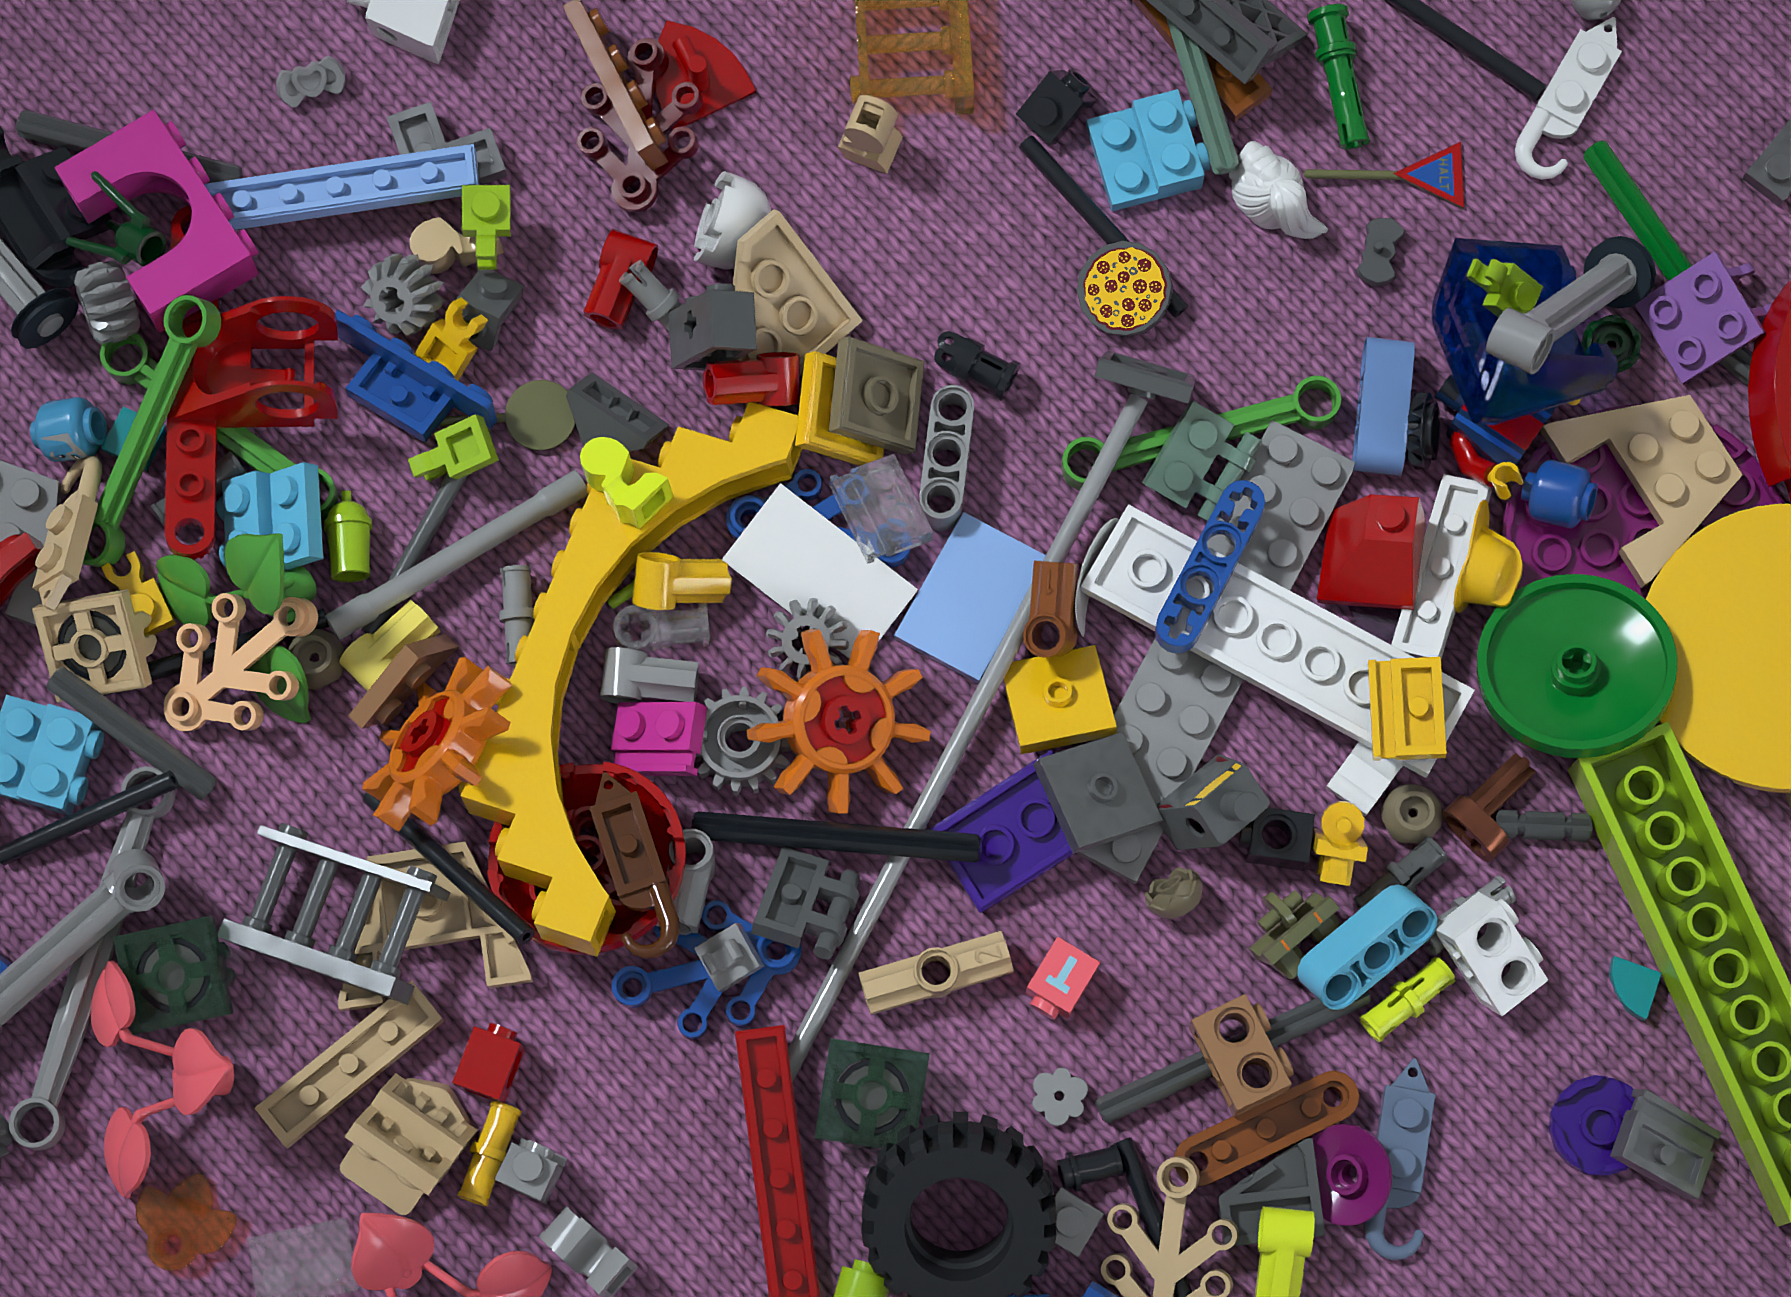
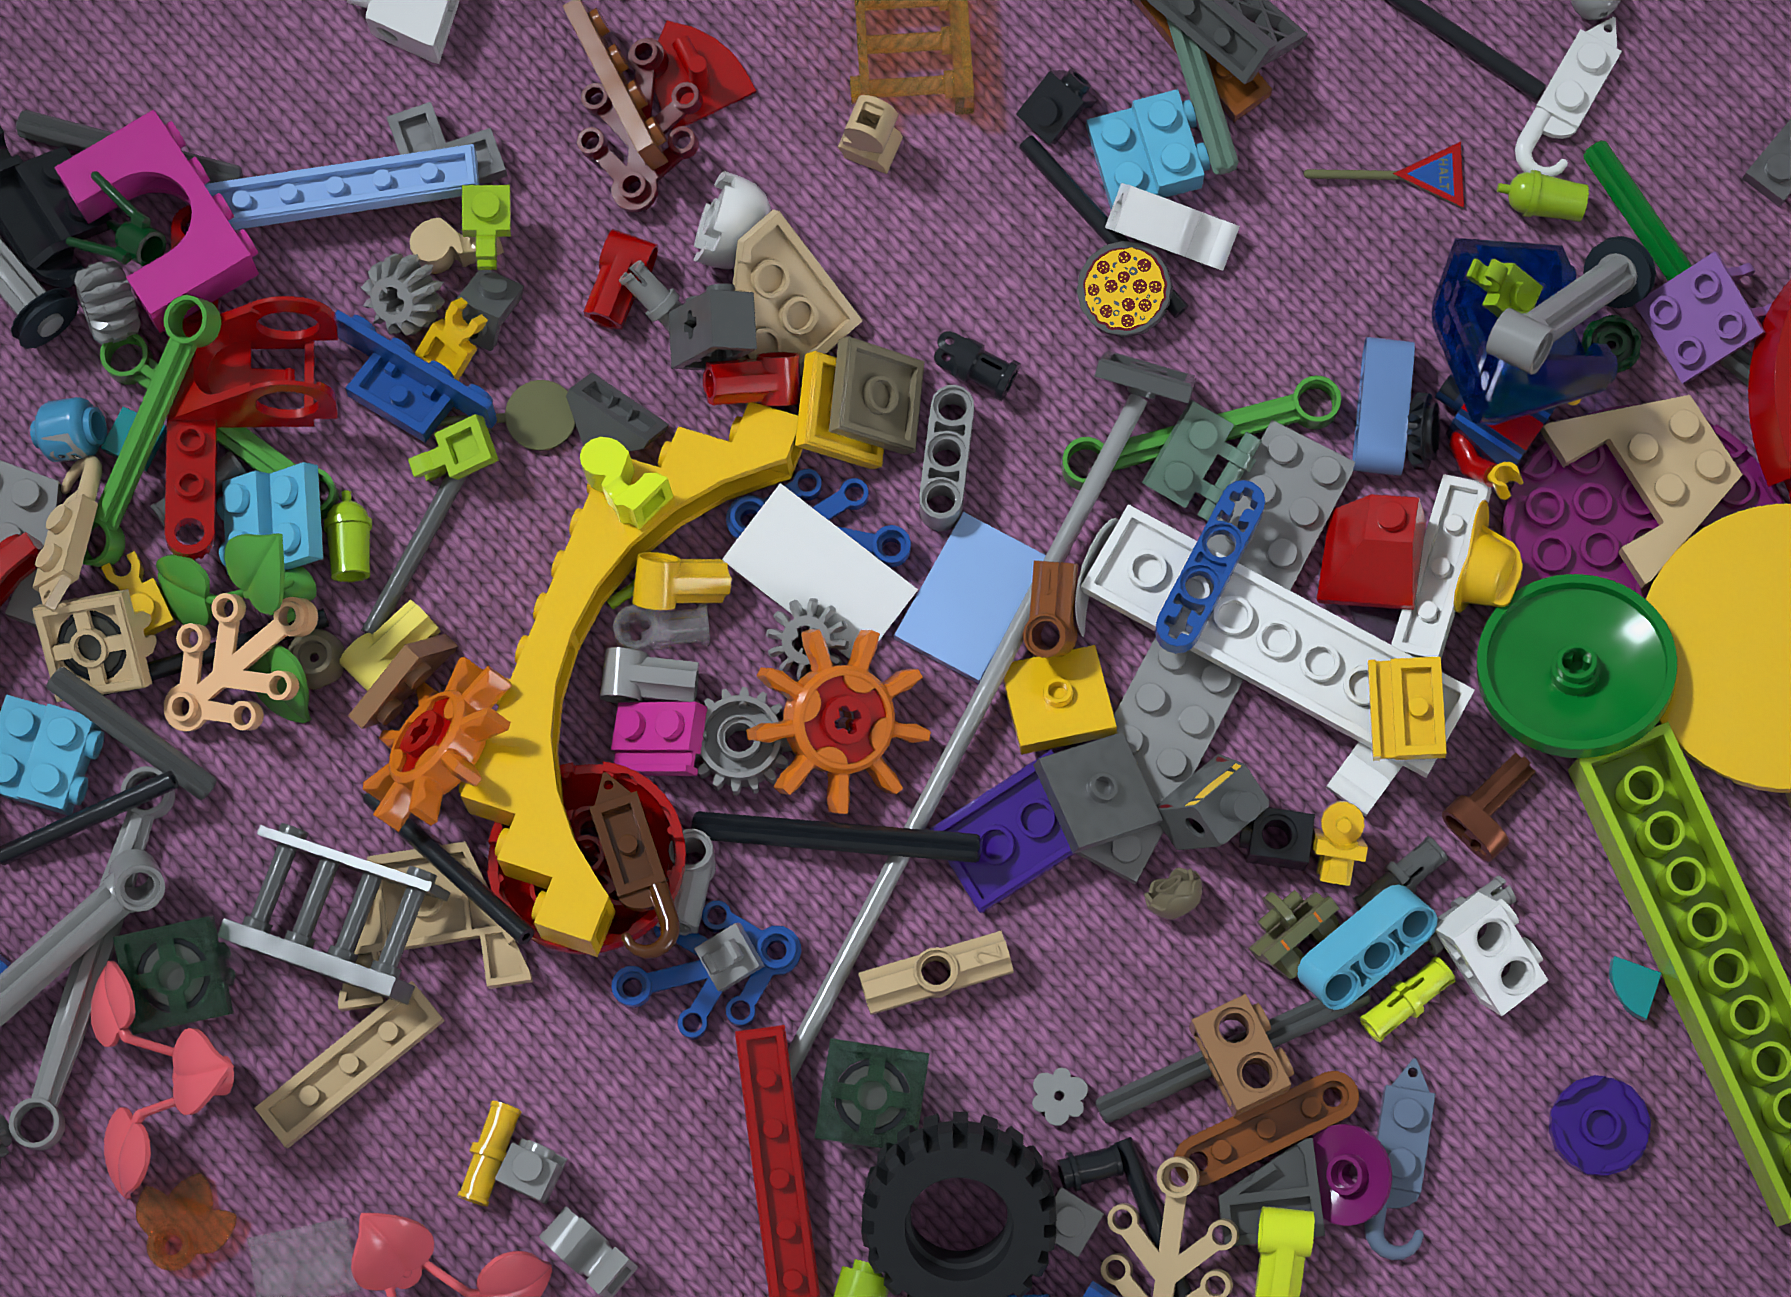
light grey piece [276,56,345,107] -> none
light grey piece [324,470,589,641] -> none
tan piece [340,1073,477,1215] -> none
red brick [452,1023,526,1103] -> none
light grey pin [499,565,535,666] -> none
dark grey plate [751,846,860,960] -> none
clear plate [830,454,933,564] -> none
coral brick [1025,936,1100,1020] -> none
white hair [1229,141,1328,239] -> none
green pin [1307,4,1370,150] -> none
dark grey piece [1356,218,1405,287] -> none
dark tan plate [1381,784,1443,844] -> none
dark grey axle [1494,810,1592,842] -> none
blue head [1521,460,1598,529] -> none
flat silver plate [1610,1089,1721,1199] -> none
none -> white piece [1105,183,1240,271]
none -> lime piece [1497,170,1589,222]

